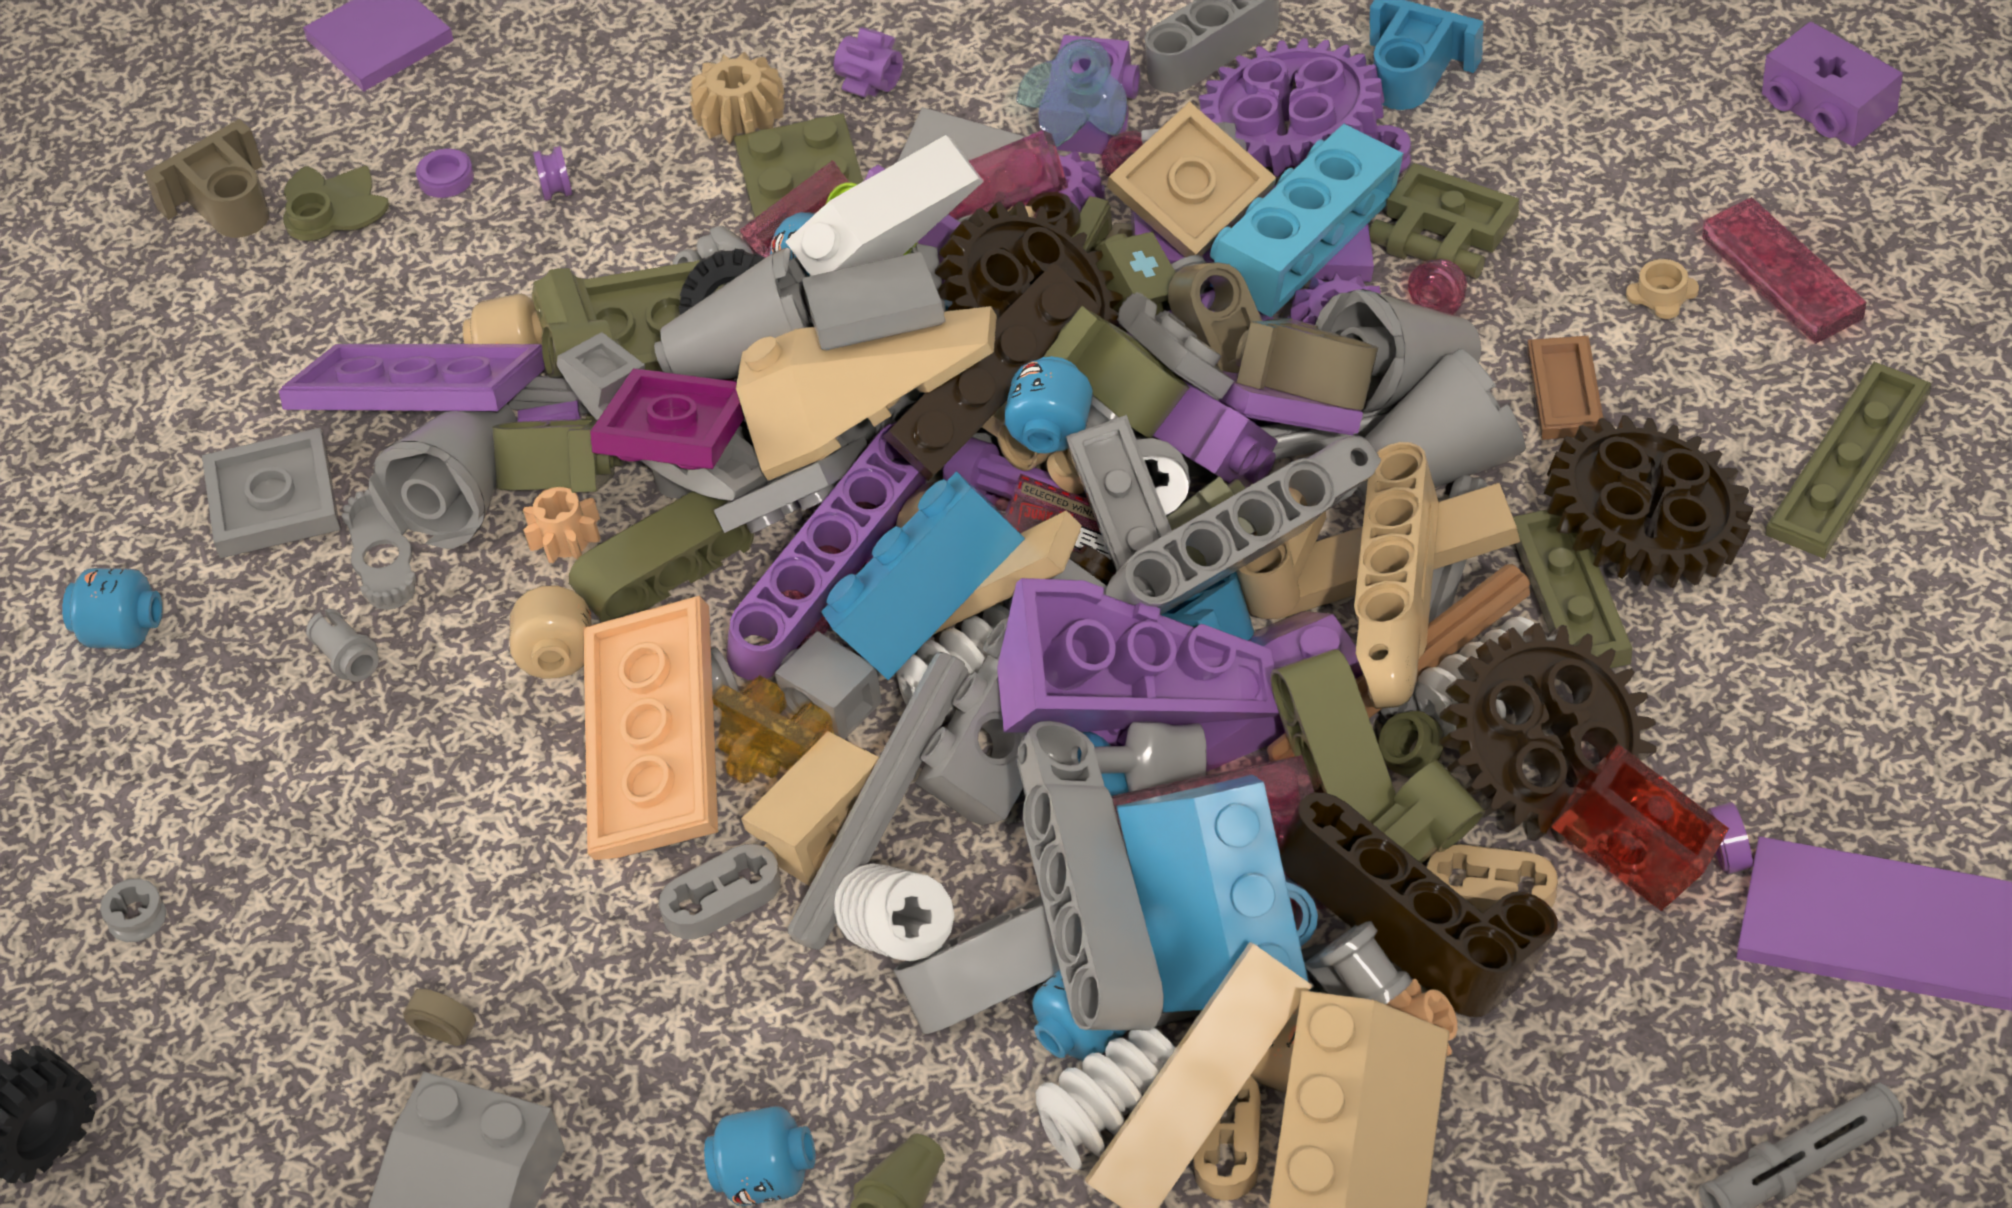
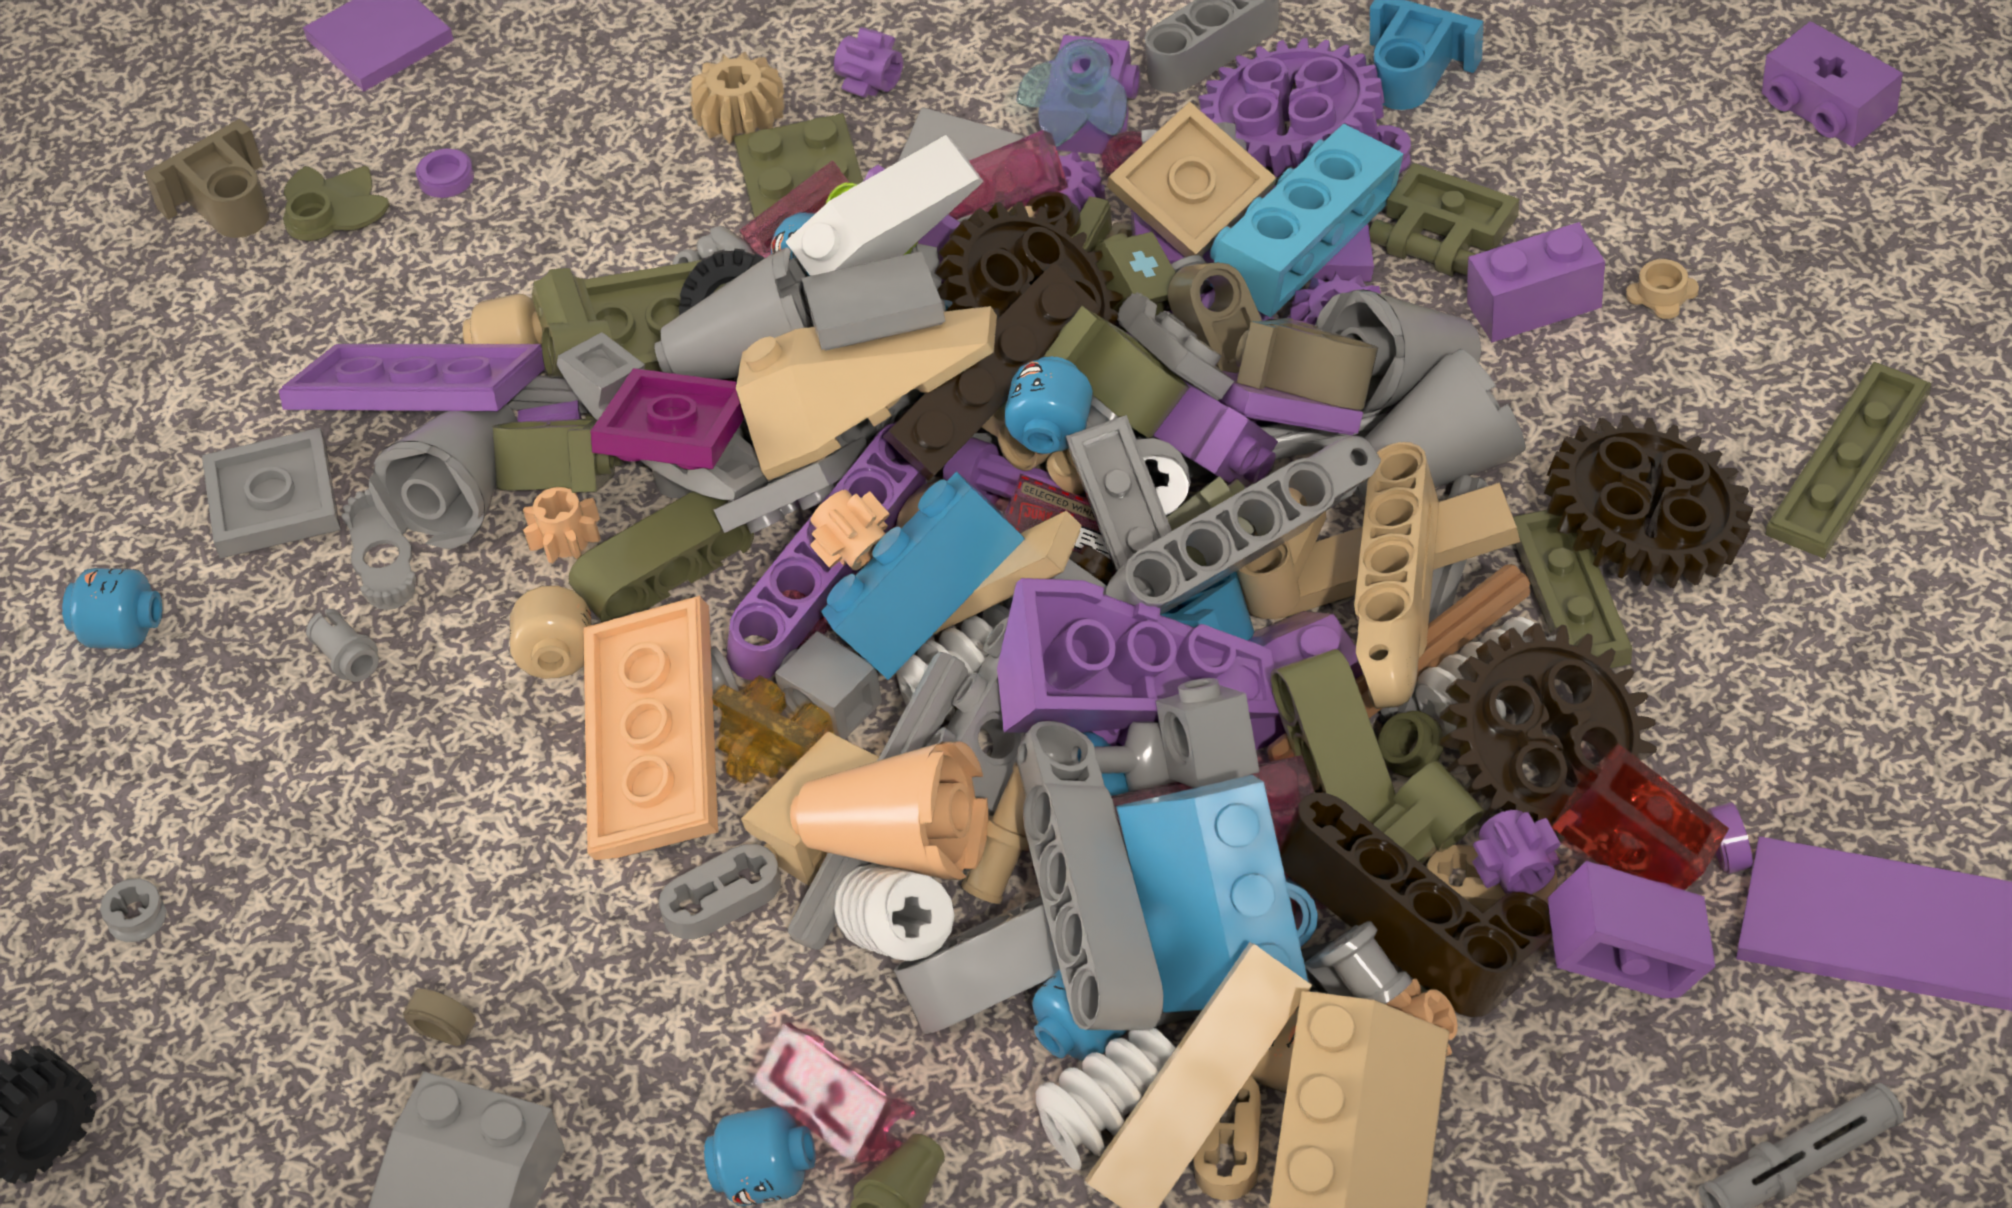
medium lavender bush [533,146,573,201] -> none
clear pink plate [1408,259,1467,315] -> none
medium nougat tile [1527,335,1603,440] -> none
clear pink plate [1702,197,1867,344] -> none
none -> clear pink hinge [751,1023,916,1163]
none -> light nougat cone [790,741,989,880]
none -> light nougat gear [810,490,890,570]
none -> tan pin [961,762,1030,904]
none -> light grey brick [1156,678,1260,788]
none -> medium lavender brick [1467,222,1605,343]
none -> medium lavender gear [1472,810,1562,894]
none -> medium lavender brick [1548,861,1715,998]

